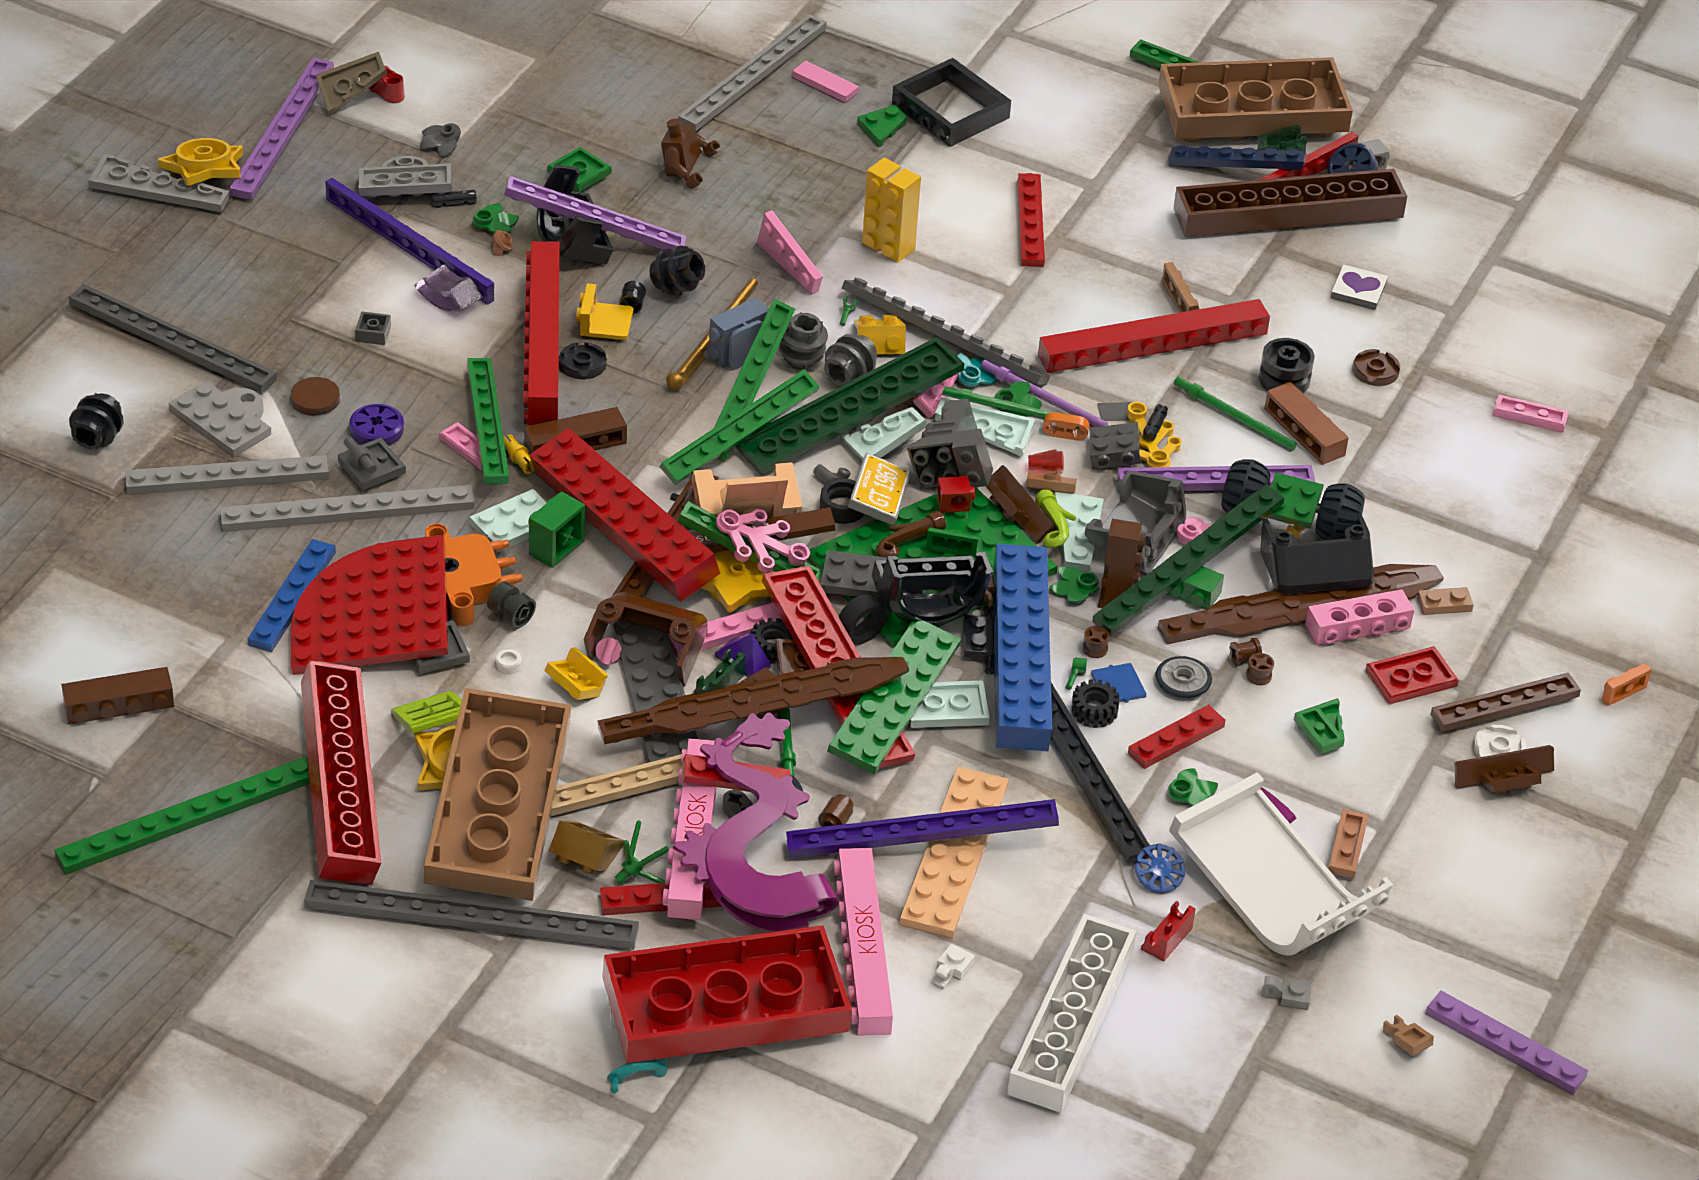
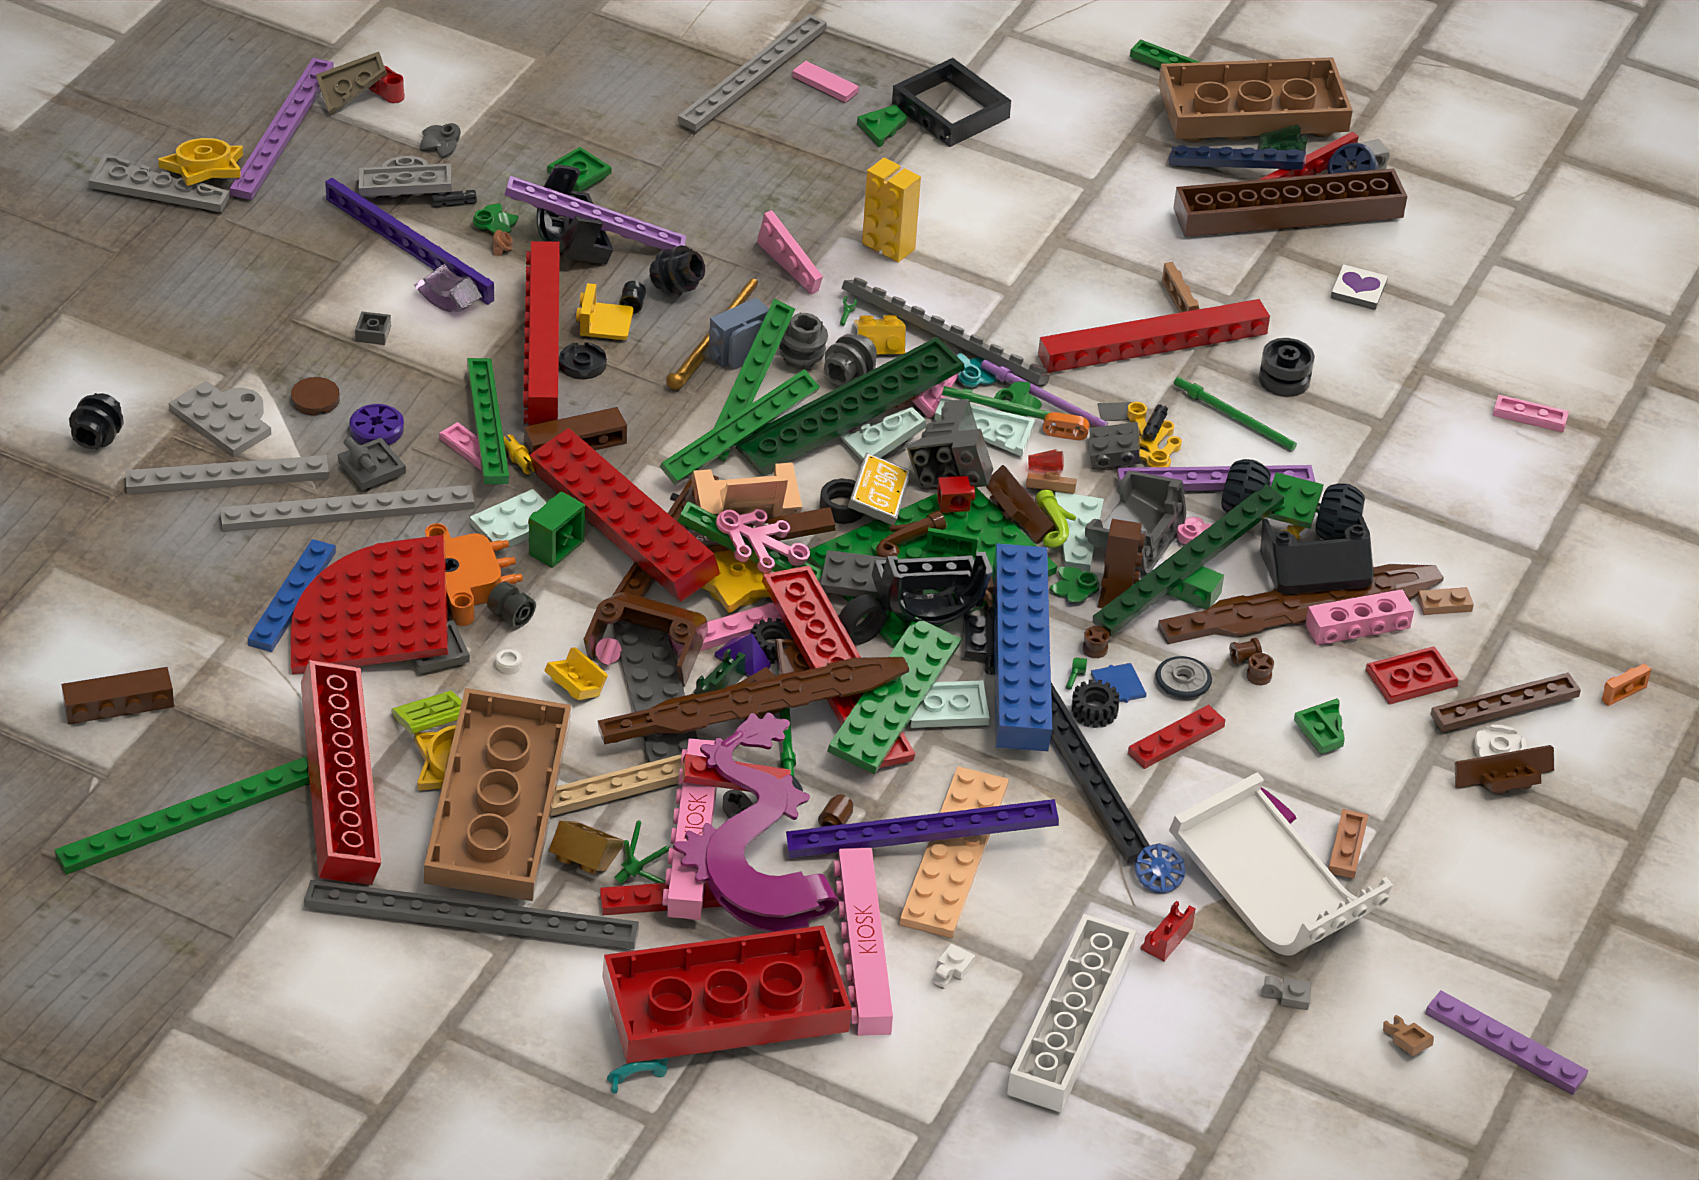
dark grey plate [69,284,277,393] -> none
reddish brown torso [661,119,720,189] -> none
dark grey arm [813,464,851,483] -> none
red plate [1017,173,1045,267] -> none
green plate [1168,768,1218,806] -> none
dark orange brick [1264,382,1349,465] -> none
reddish brown tile [1352,349,1400,386] -> none

